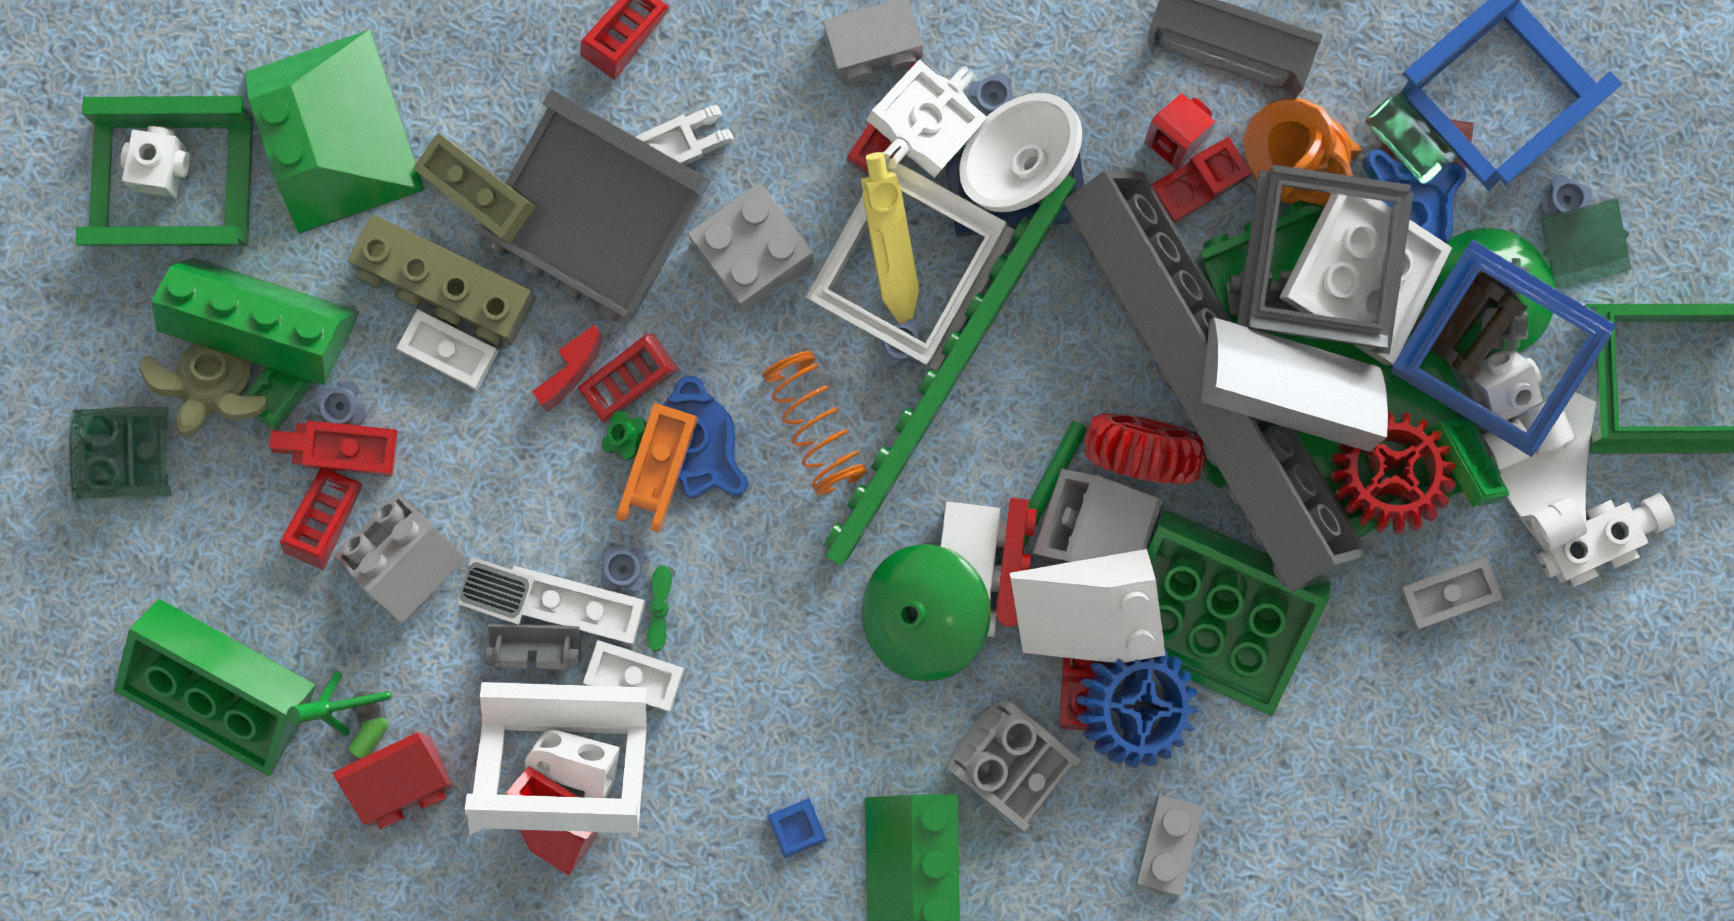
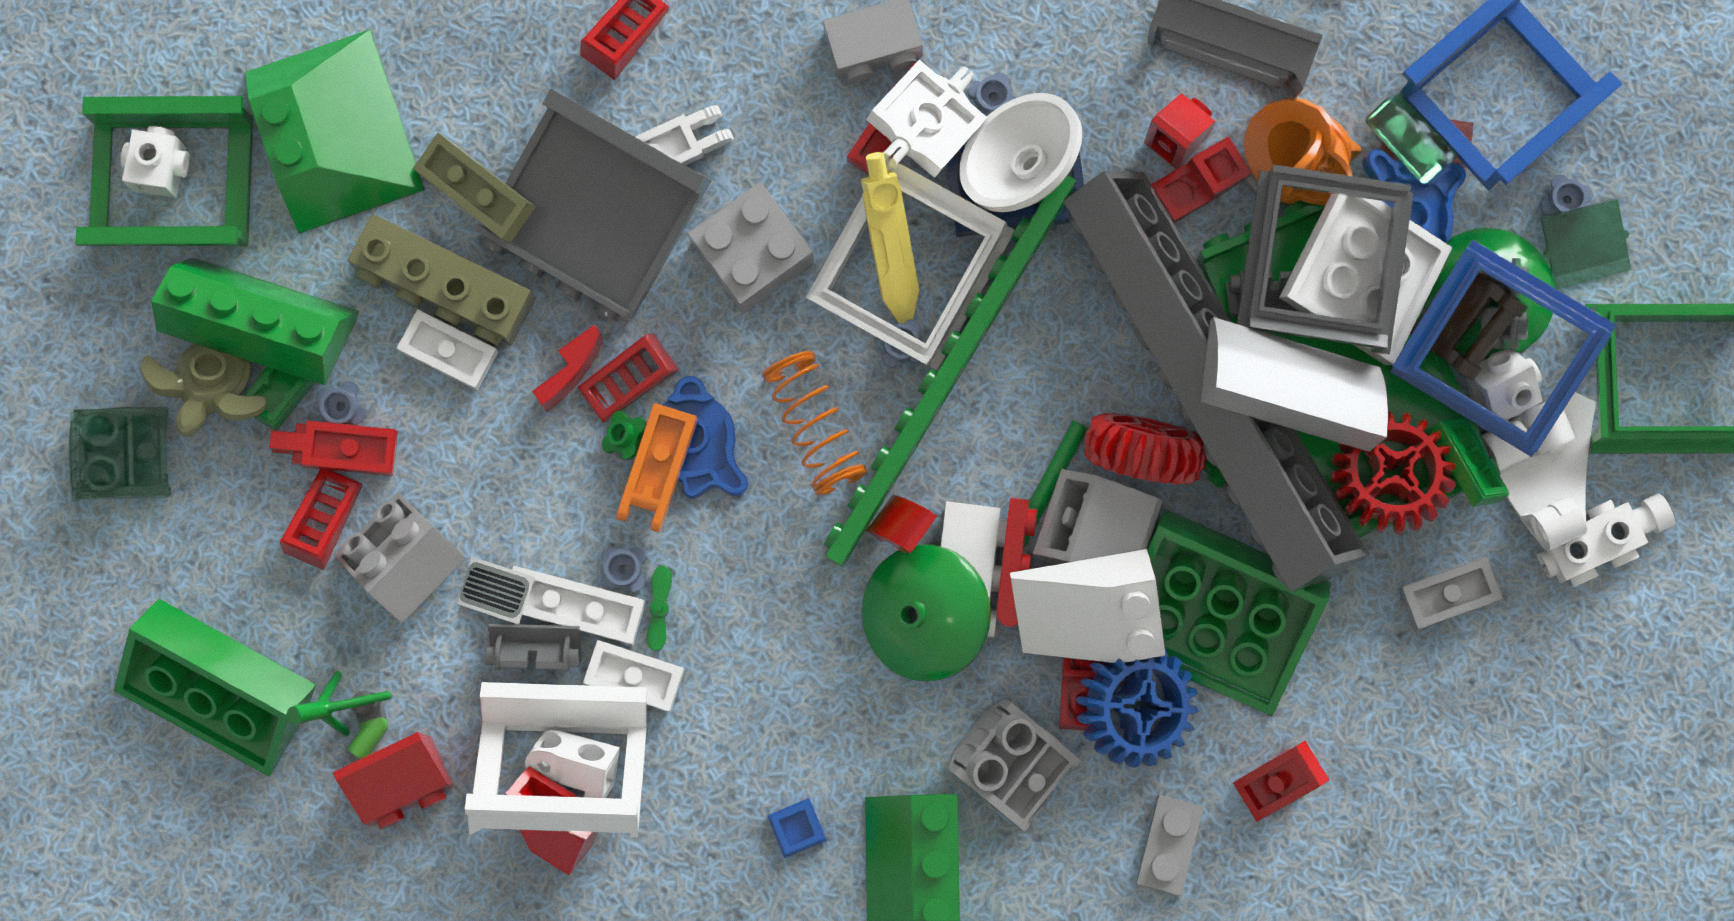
none -> red slope [866,495,938,553]
none -> red slope [1233,741,1329,822]

